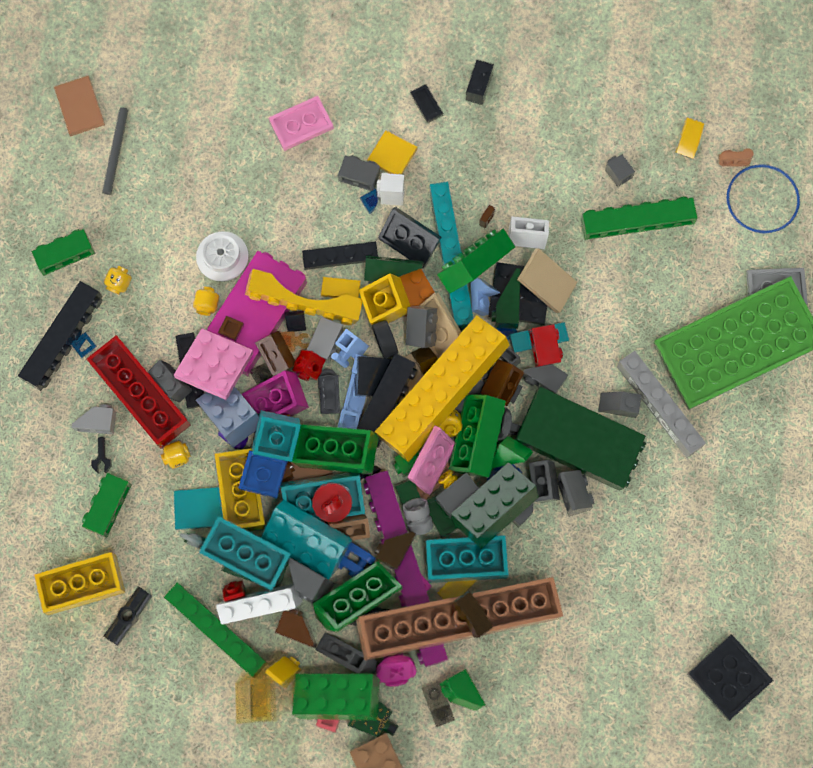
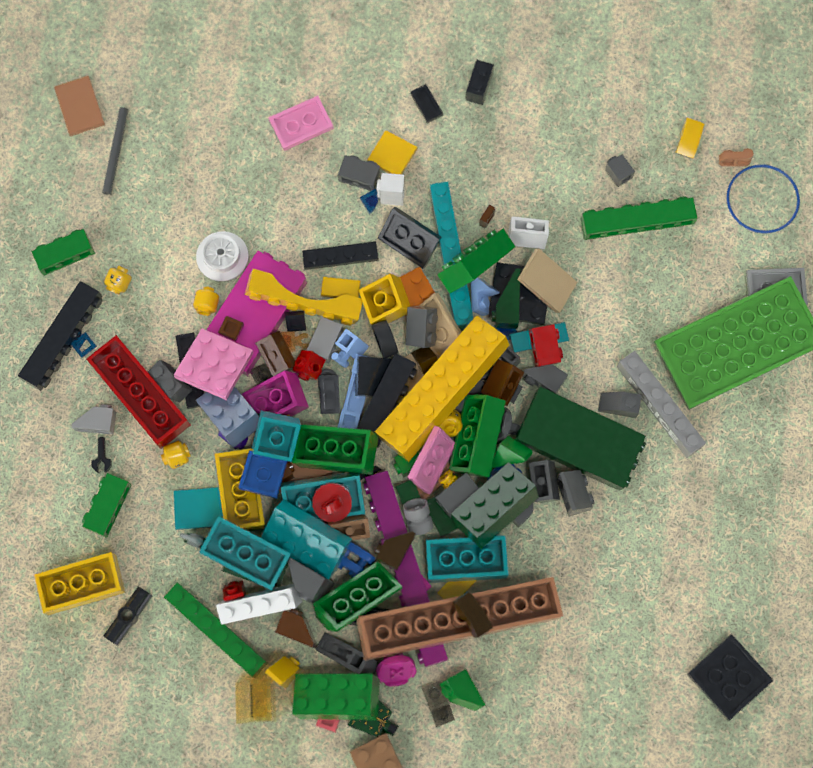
dark green slope [364,255,424,284] -> none

